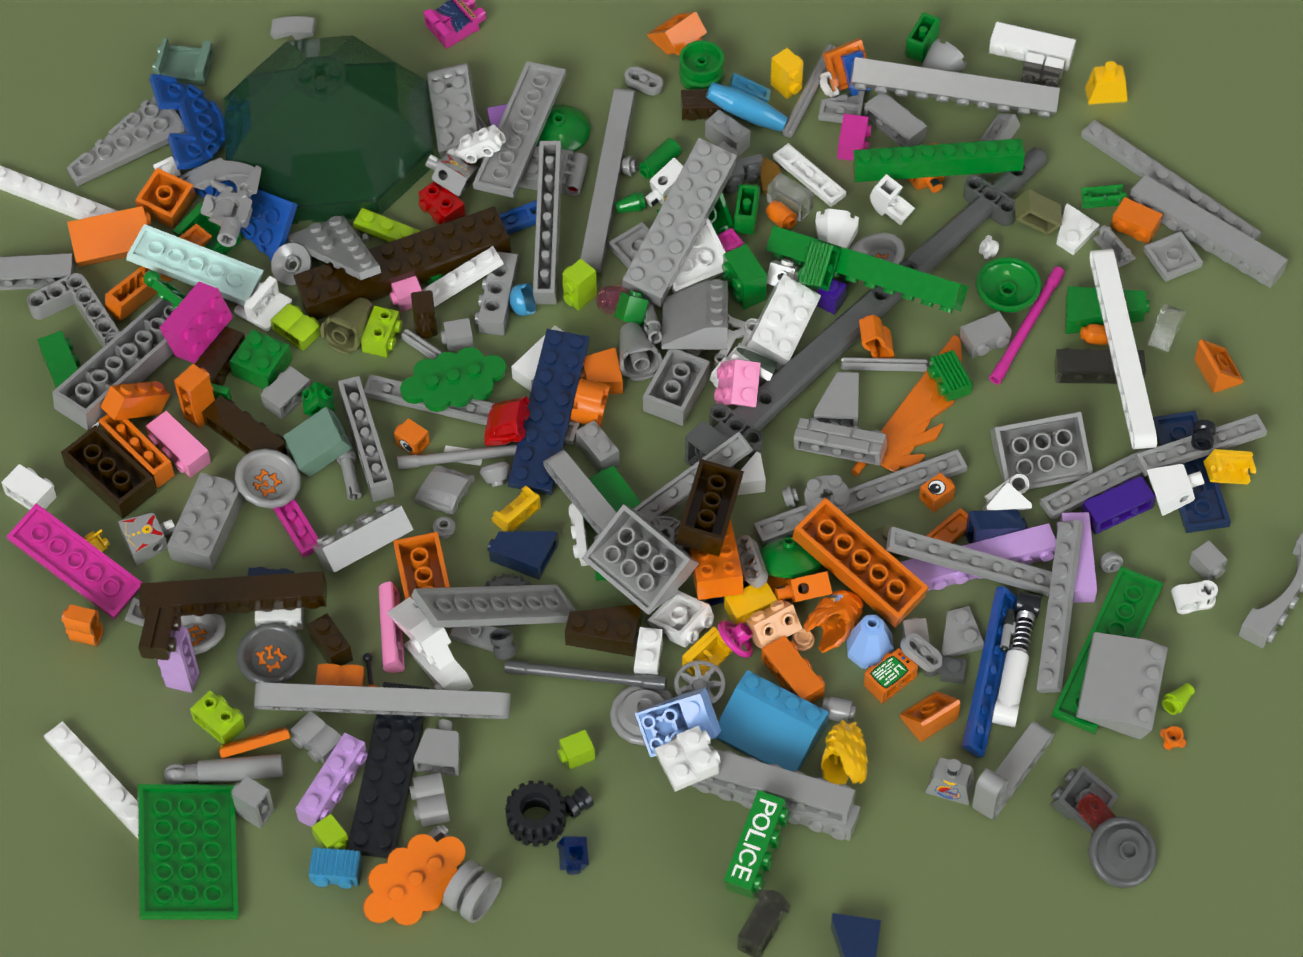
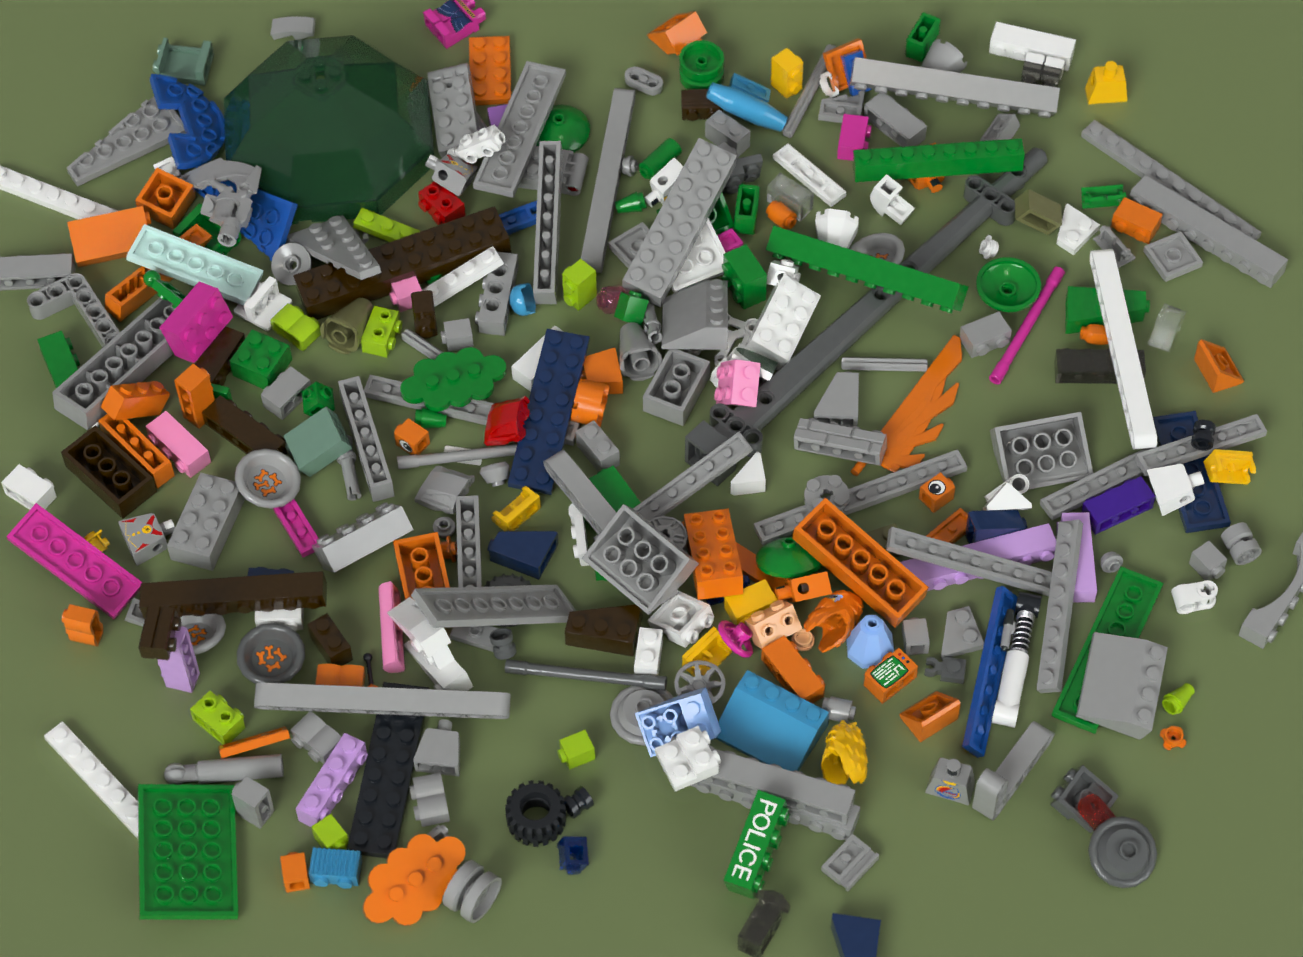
dark brown brick [675,459,744,557] -> none
light grey beam [736,535,768,588] -> none
pearl gold tile [760,158,781,195] -> none
light grey plate [782,485,800,507] -> none
green brick [798,241,841,291] -> none
dark purple brick [816,278,847,315] -> none
orange brick [859,315,894,358] -> none
light grey plate [900,633,943,672] -> none
green brick [927,350,973,402] -> none
none -> orange brick [280,852,310,893]
none -> green cone [414,408,447,429]
none -> orange plate [441,536,457,562]
none -> light grey brick [456,495,482,587]
none -> orange plate [469,36,511,106]
none -> light grey plate [821,834,879,892]
none -> light grey wheel [1221,522,1262,565]

